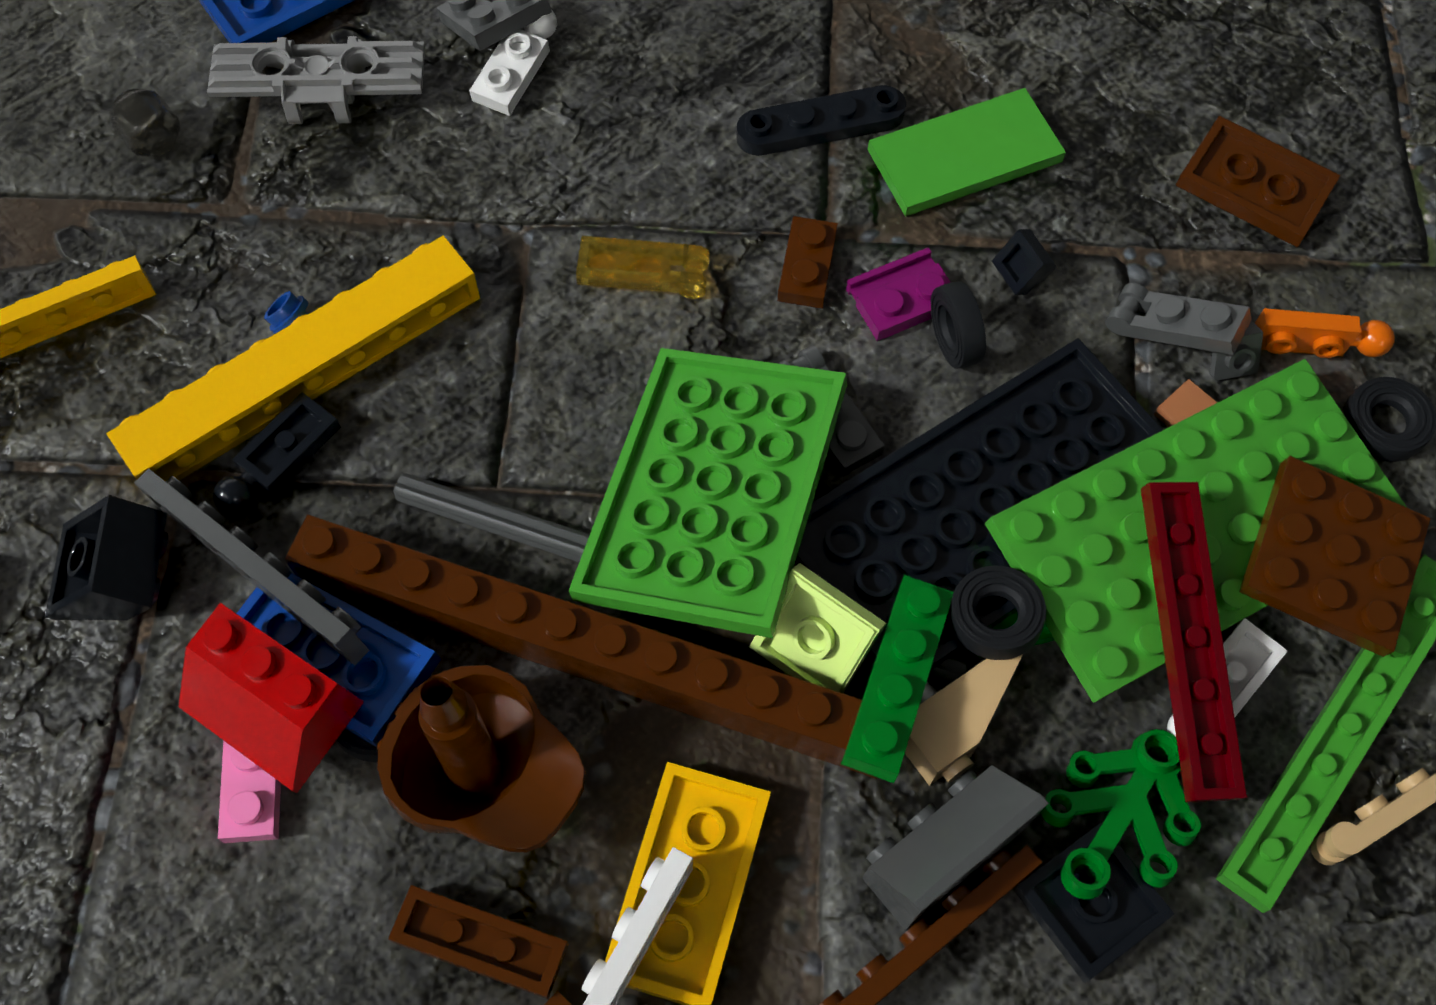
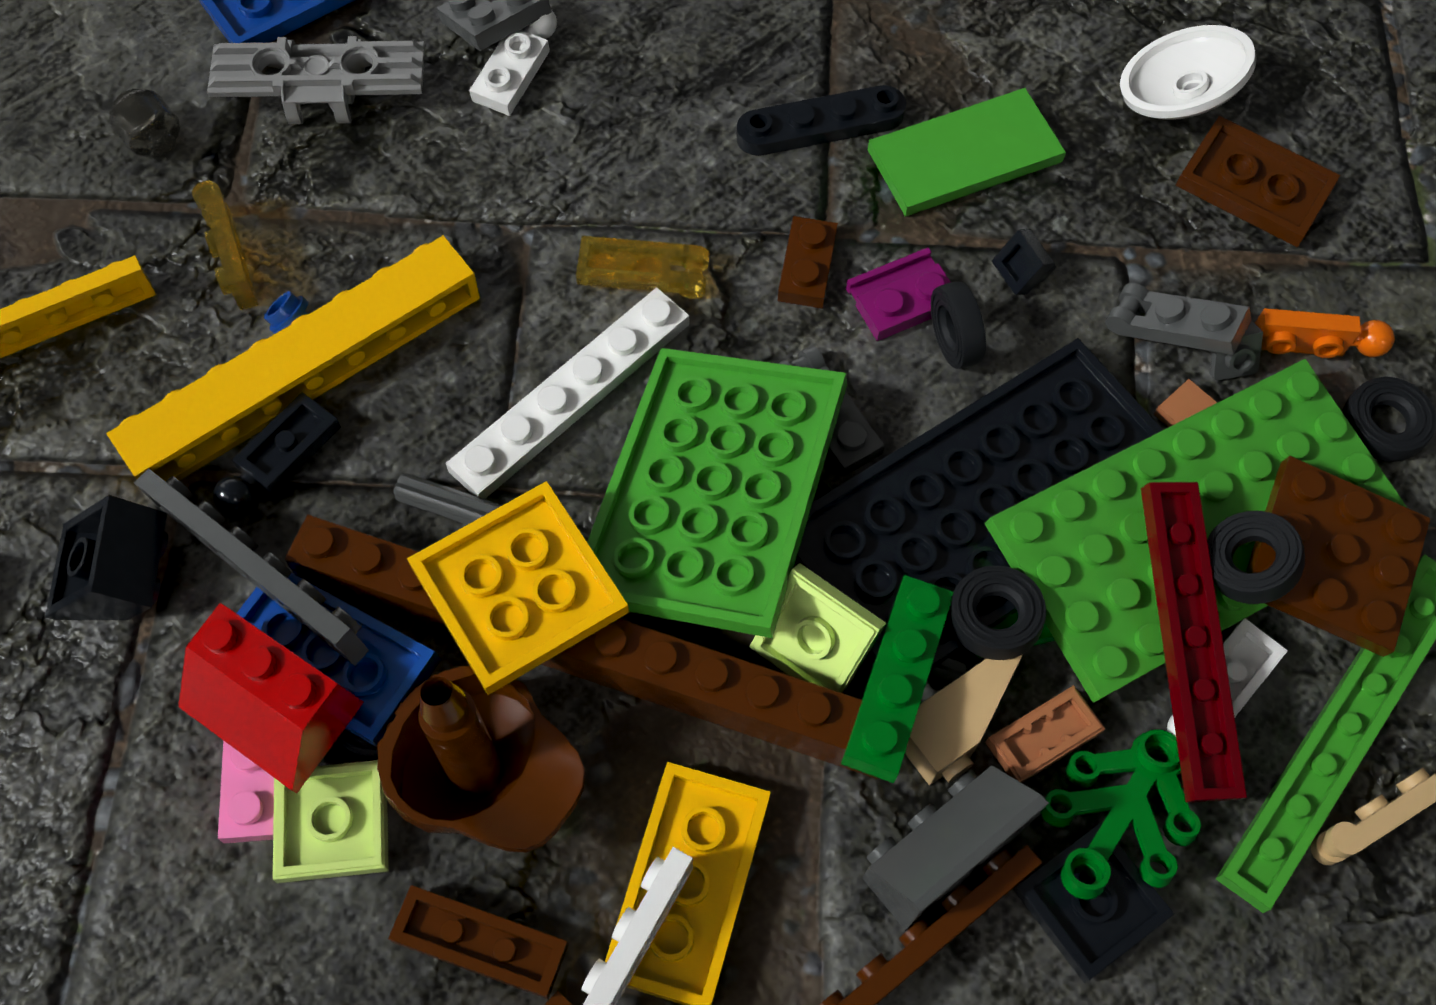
none -> clear yellow plate [192,180,259,310]
none -> yellowish green plate [273,760,389,883]
none -> yellow plate [407,481,629,695]
none -> white plate [446,287,689,499]
none -> nougat plate [985,685,1105,783]
none -> white dish [1120,25,1256,120]
none -> black tyre [1207,511,1305,604]

